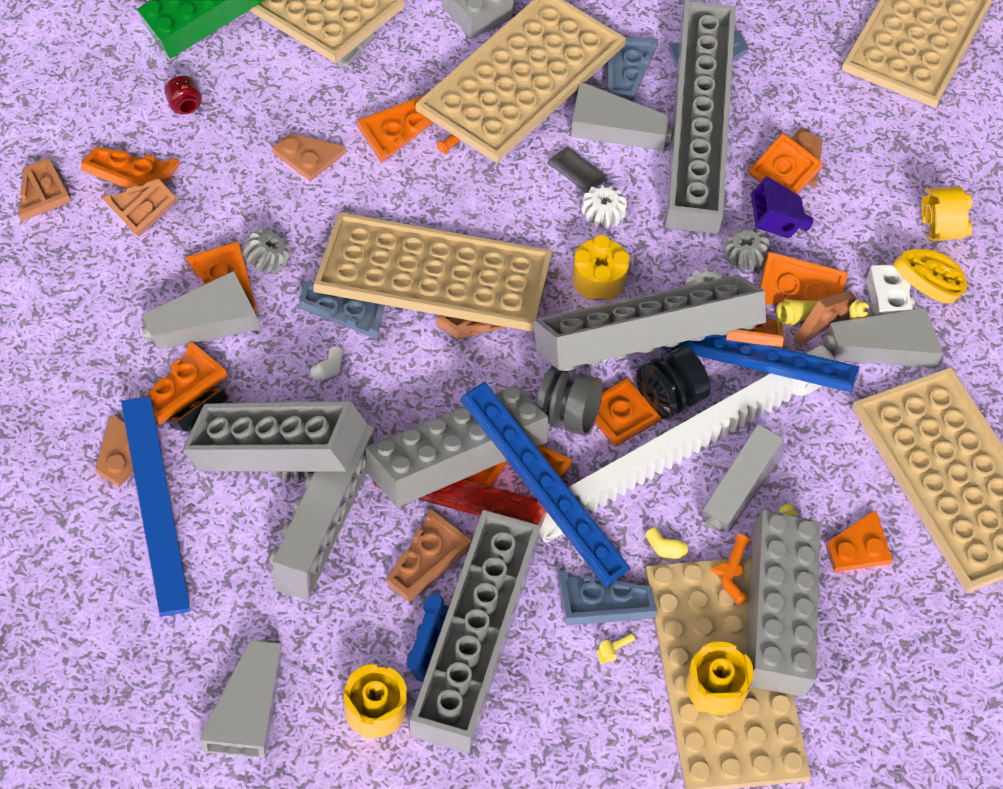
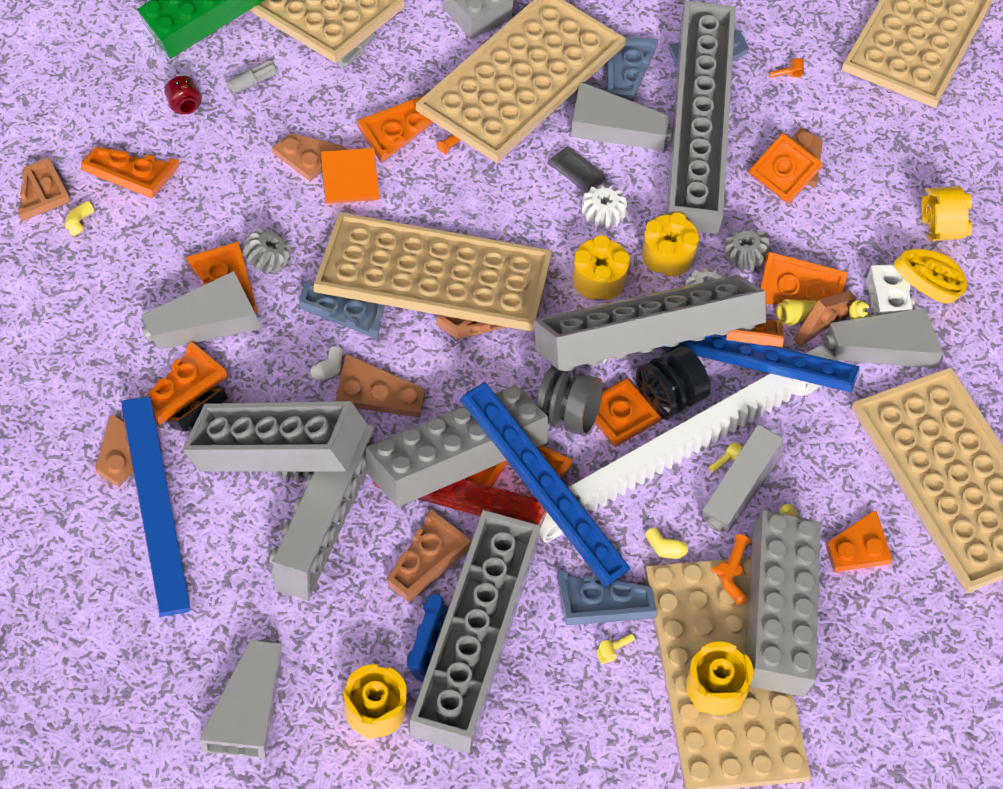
nougat wing [102,179,179,237] -> none
dark purple torso [751,176,813,238] -> none
none -> light yellow arm [64,201,94,236]
none -> light grey axle [225,61,277,96]
none -> orange tile [321,148,379,204]
none -> nougat wing [335,354,425,417]
none -> yellow brick [641,212,699,276]
none -> light yellow hand [708,442,743,473]
none -> orange hand [769,58,804,78]

